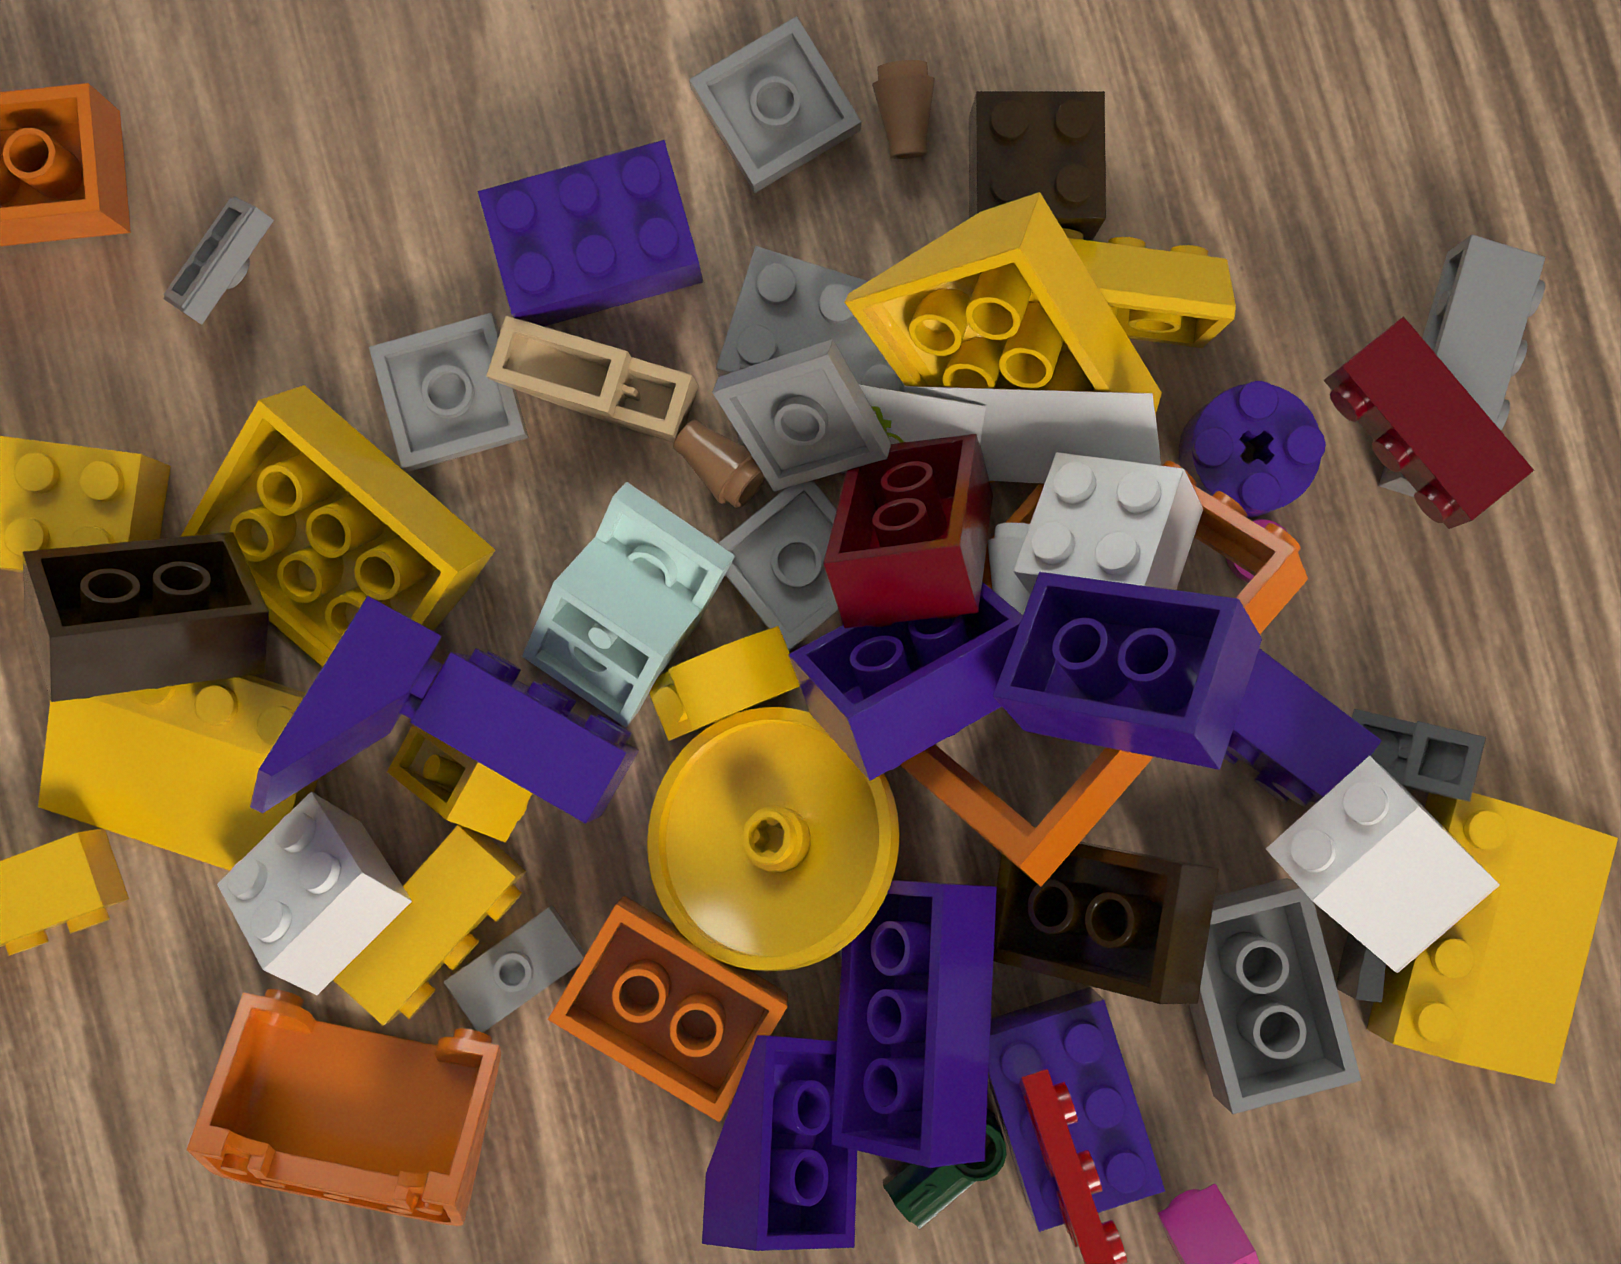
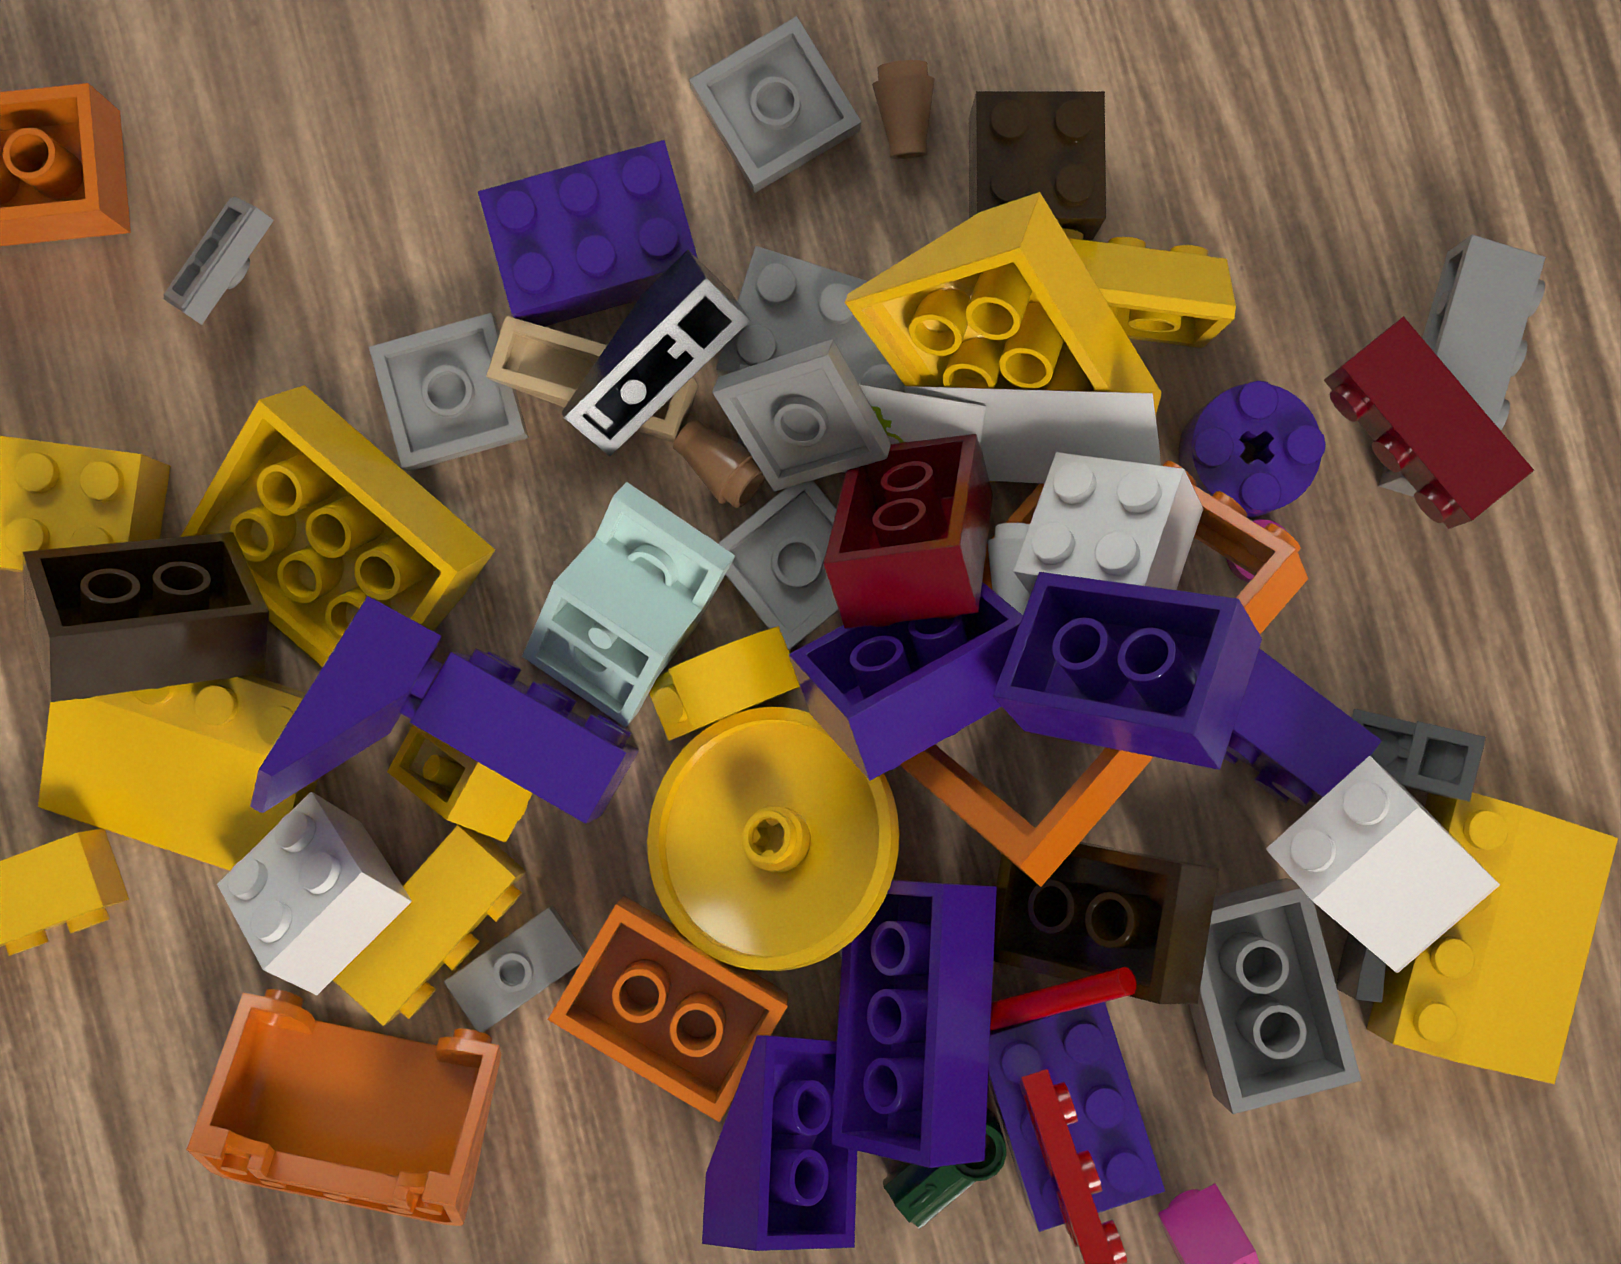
none -> black slope [562,250,750,456]
none -> red bar [990,967,1136,1031]

